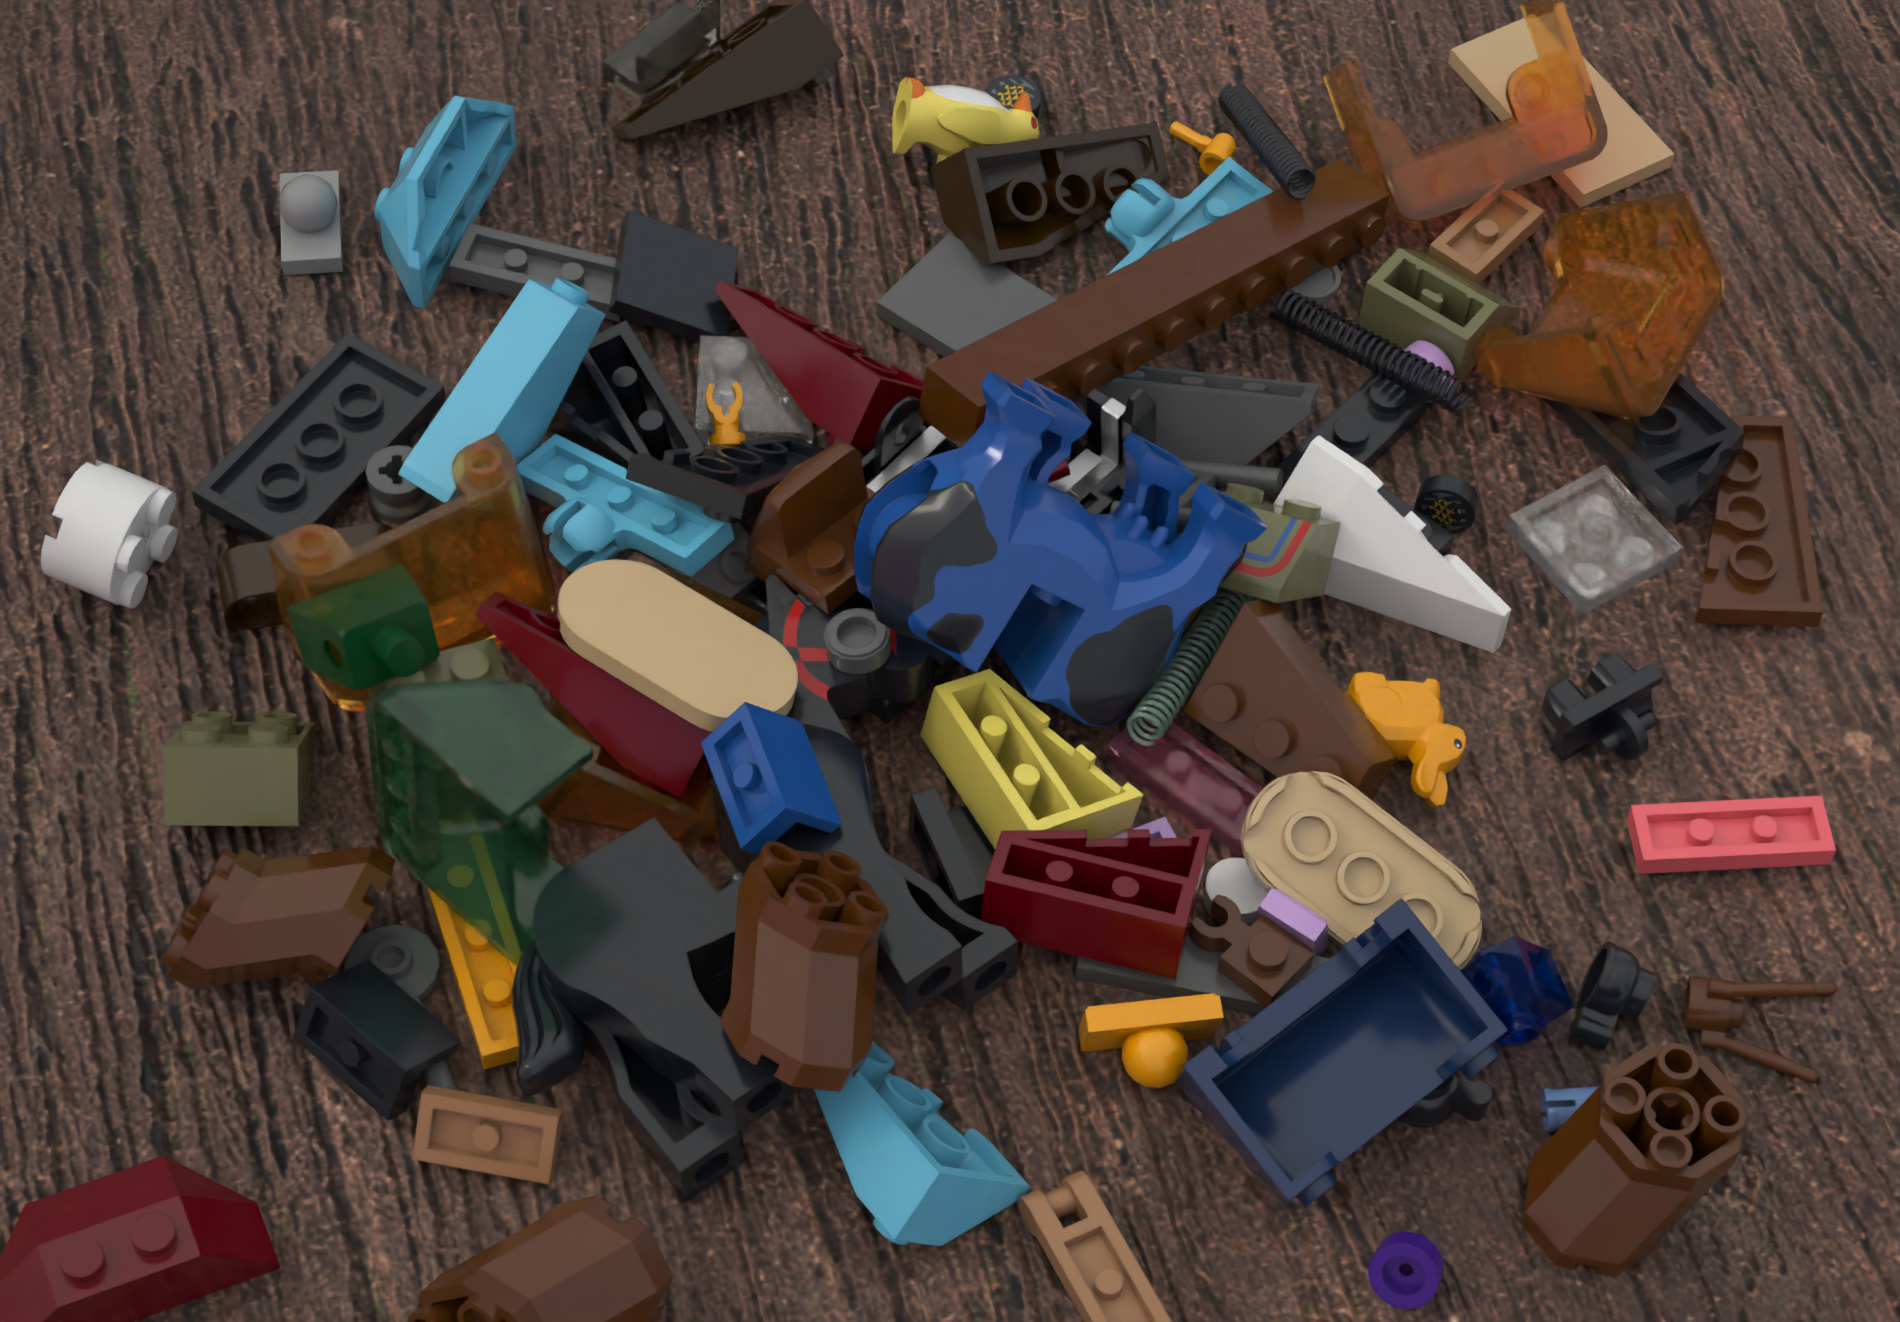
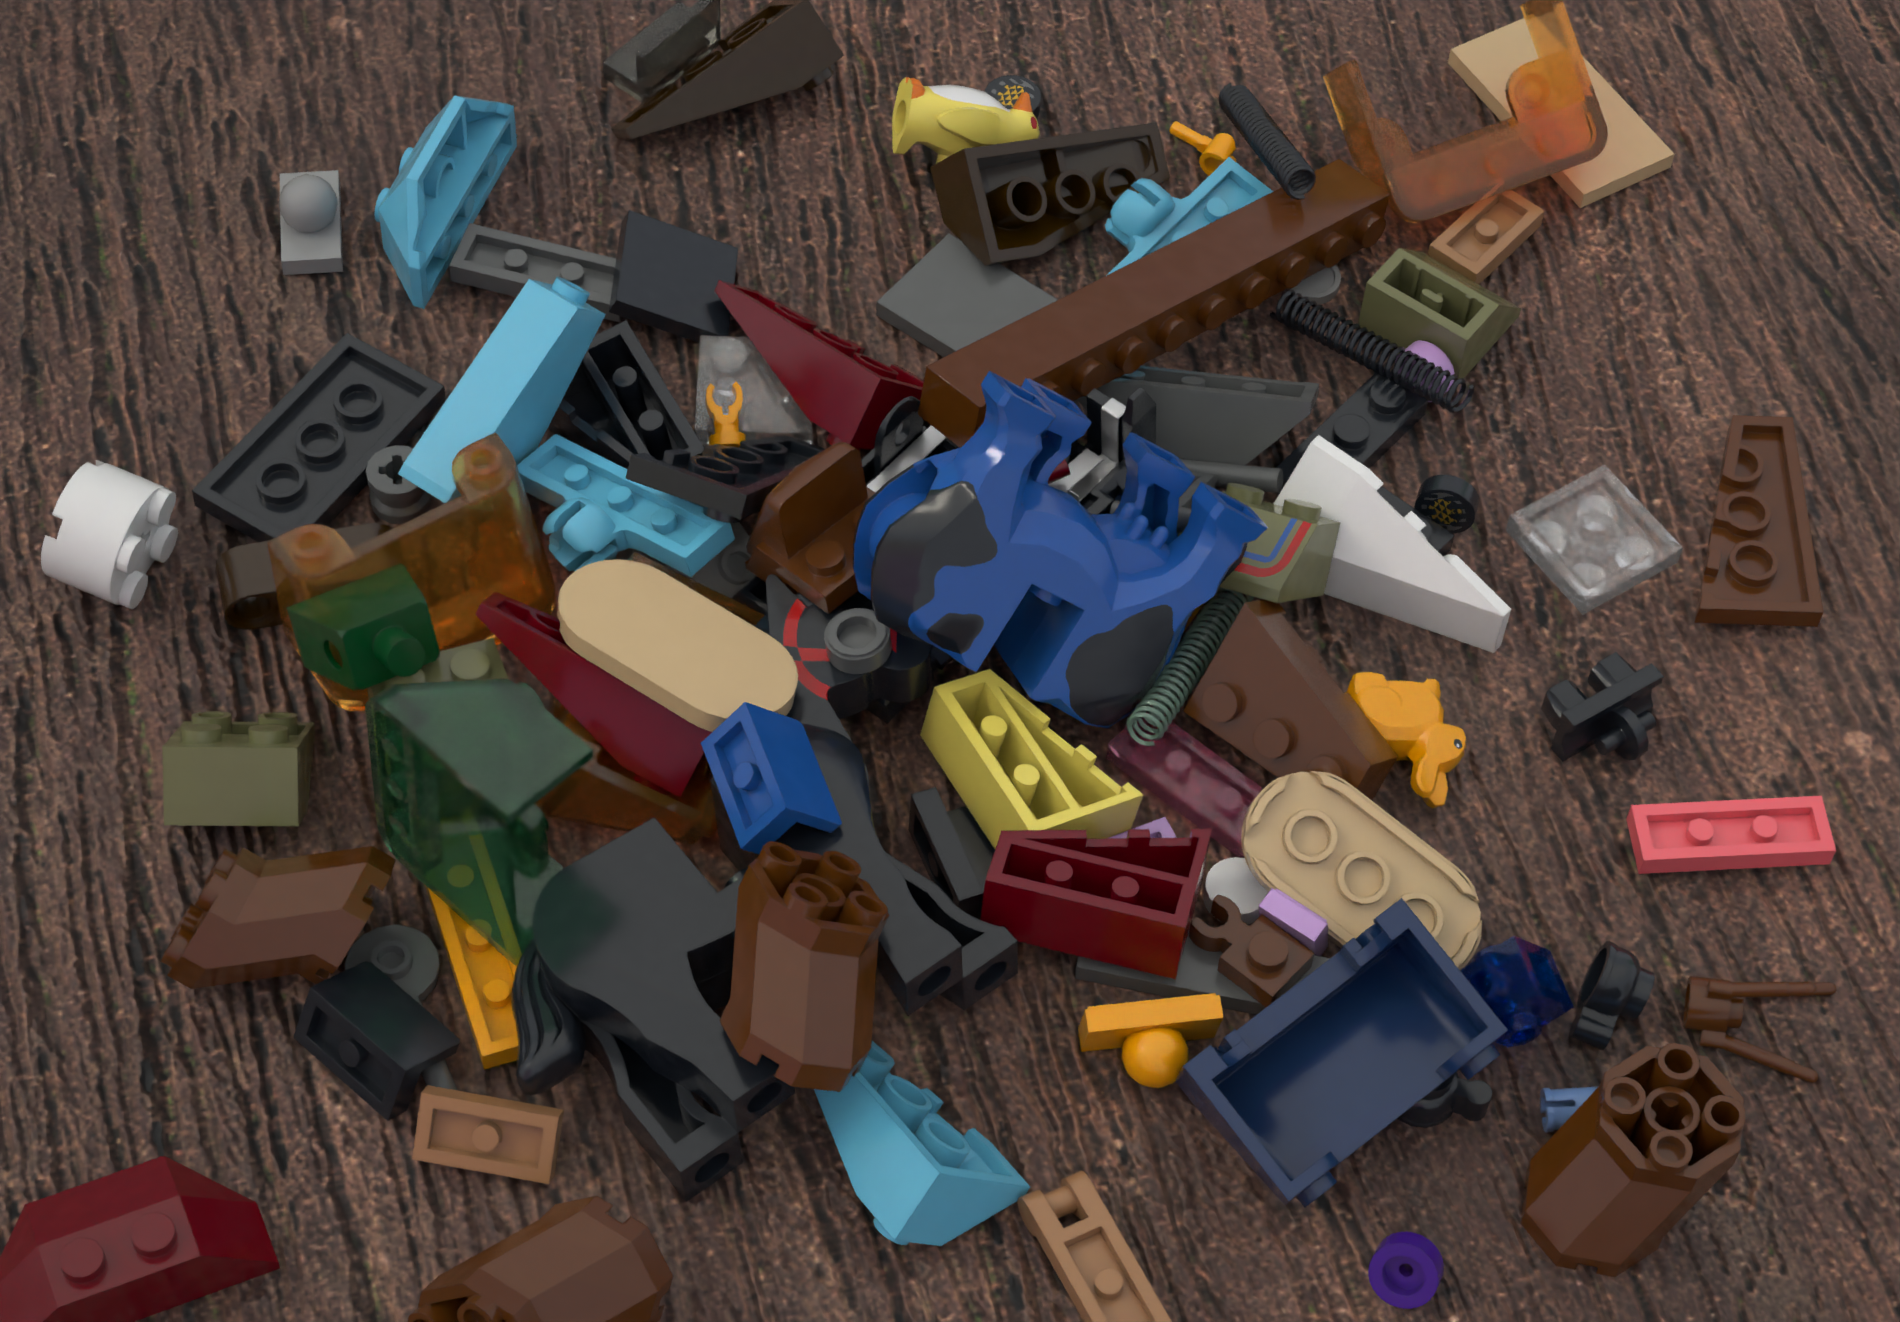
clear orange windscreen [1474,191,1724,419] -> none
black wing [1540,366,1744,525] -> none

